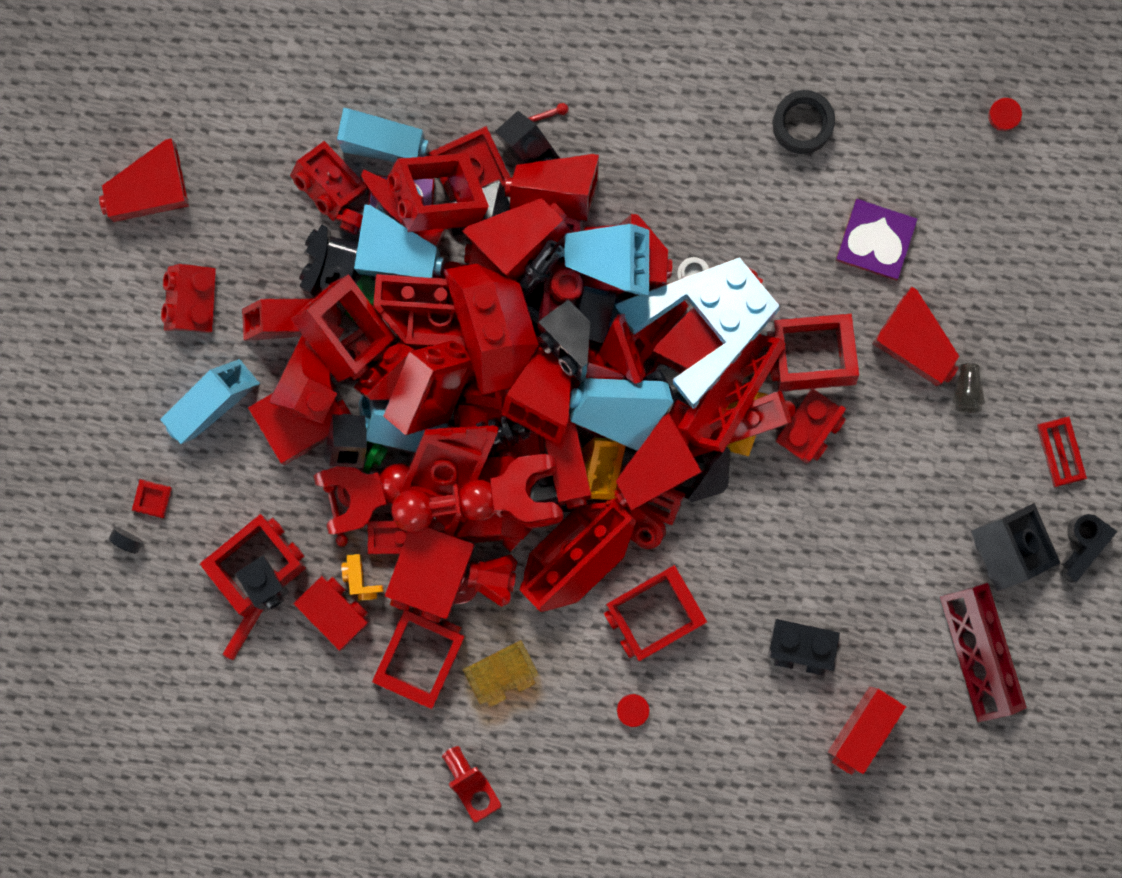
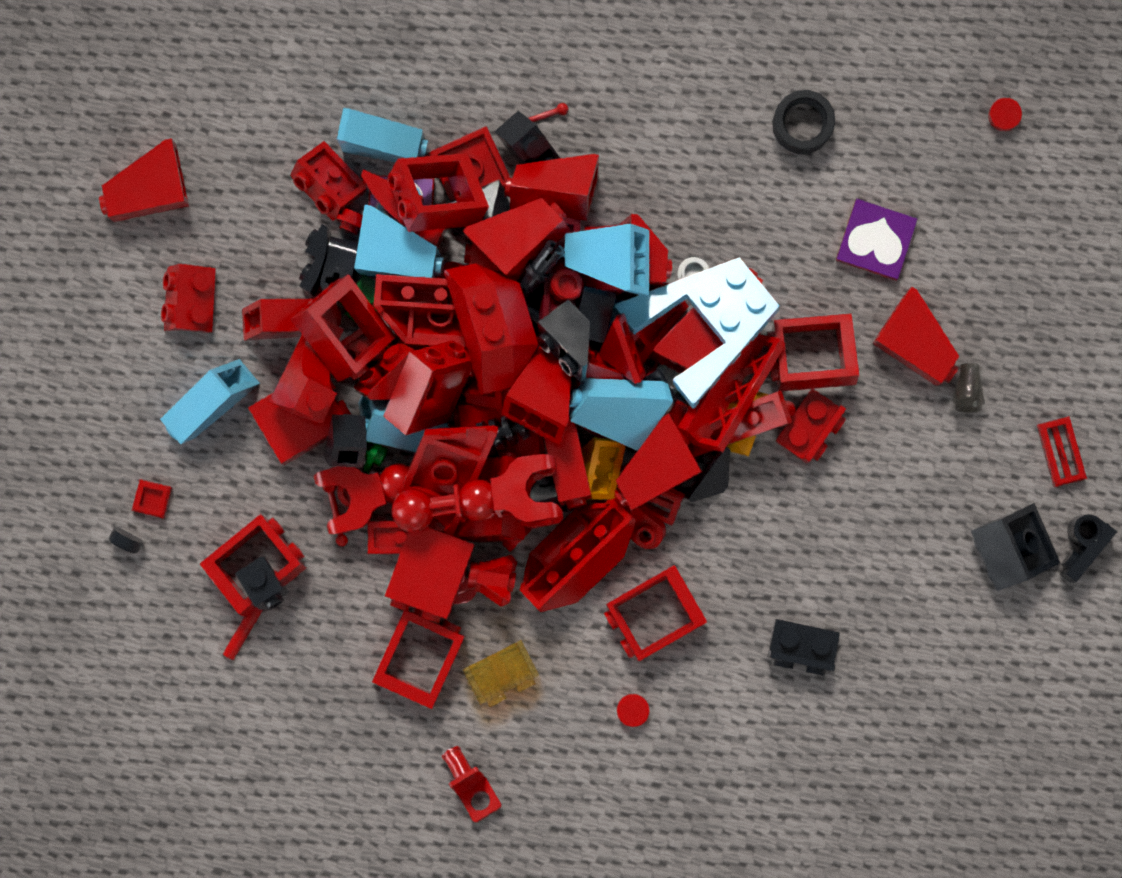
red brick [293,576,370,651] -> none
light orange bracket [341,554,384,601] -> none
red brick [828,686,906,775] -> none
dark red fence [940,582,1027,722] -> none

